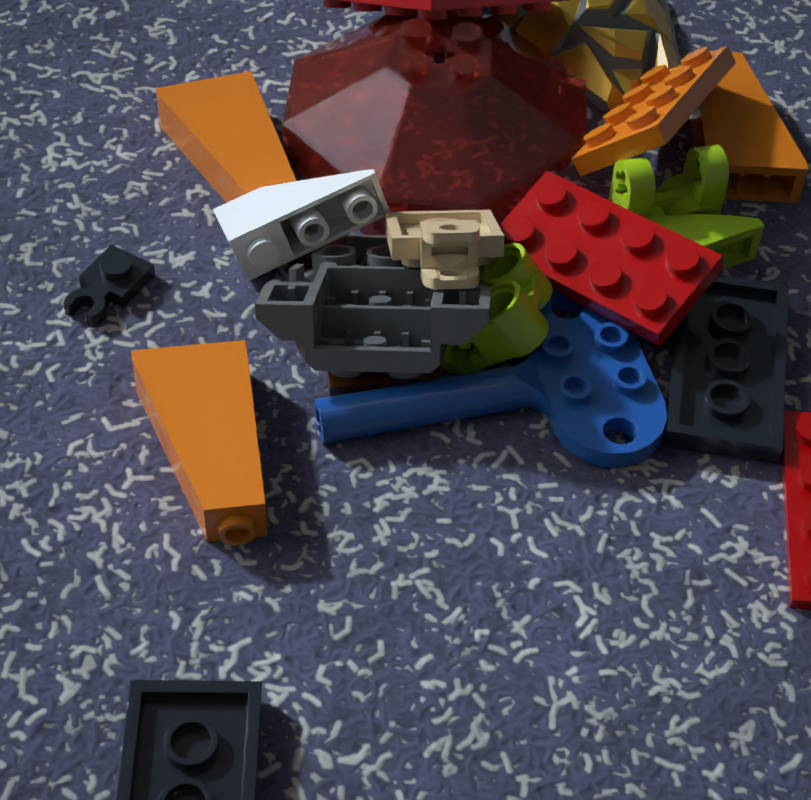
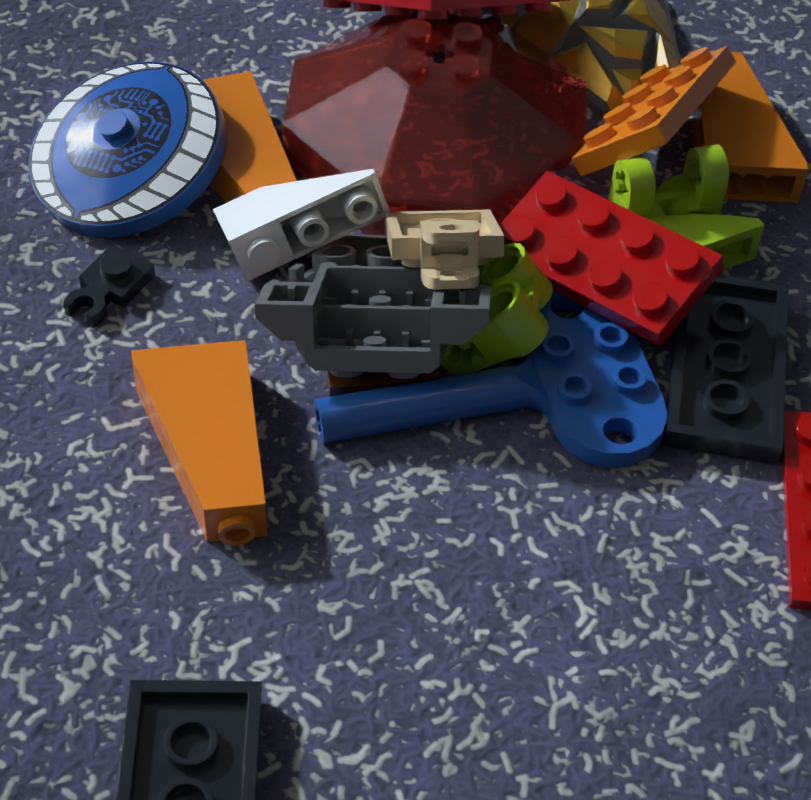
none -> dish [29,62,227,238]

